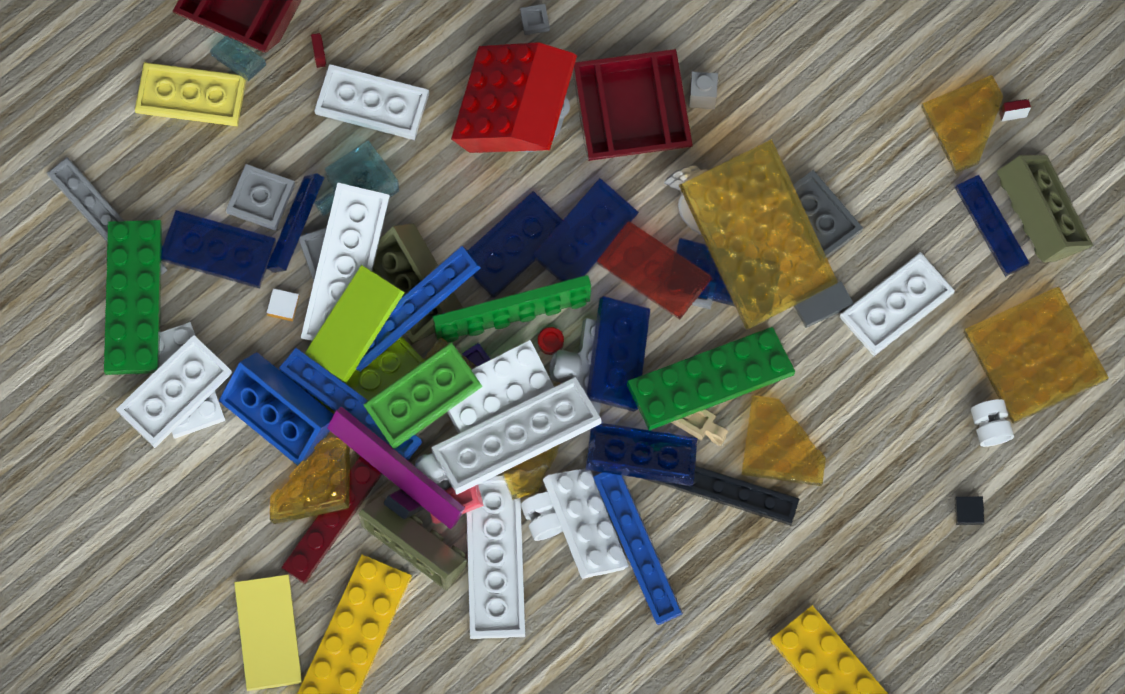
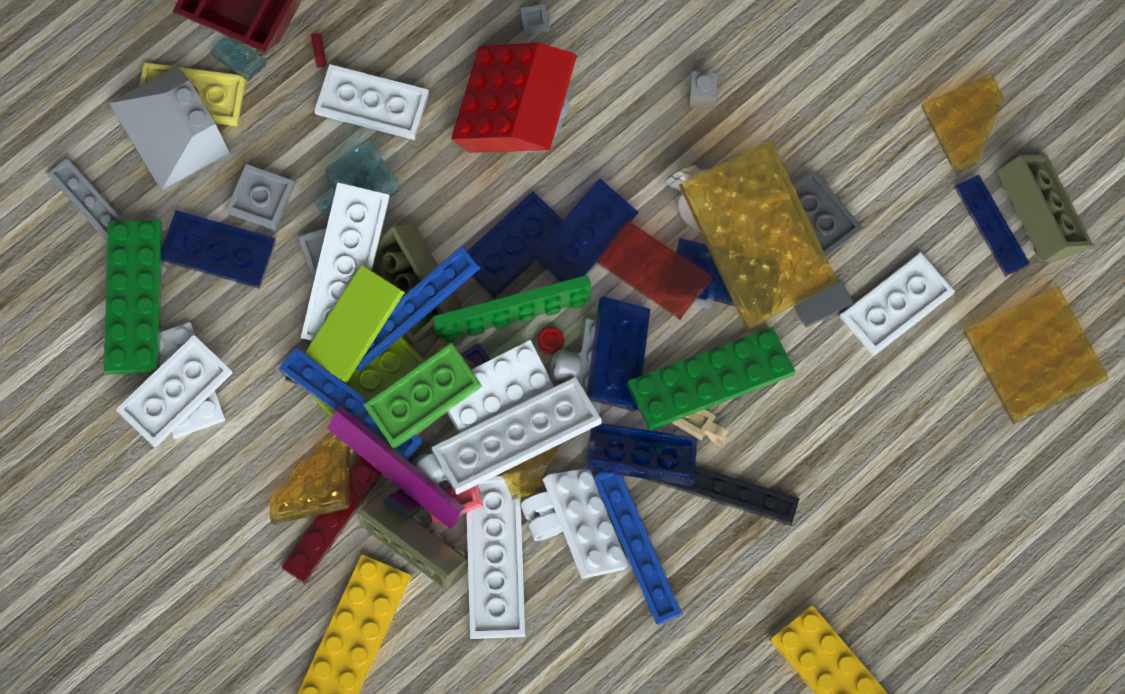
blue slope [219,352,334,467] -> none
light yellow tile [234,575,302,691] -> none
clear blue tile [267,173,324,273] -> none
white tile [267,289,300,322] -> none
dark red slope [573,49,693,161] -> none
clear yellow plate [741,395,826,486] -> none
black tile [955,496,985,525] -> none
white wheel [971,399,1014,447] -> none
tile [1000,99,1031,121] -> none
none -> light grey slope [109,66,230,192]

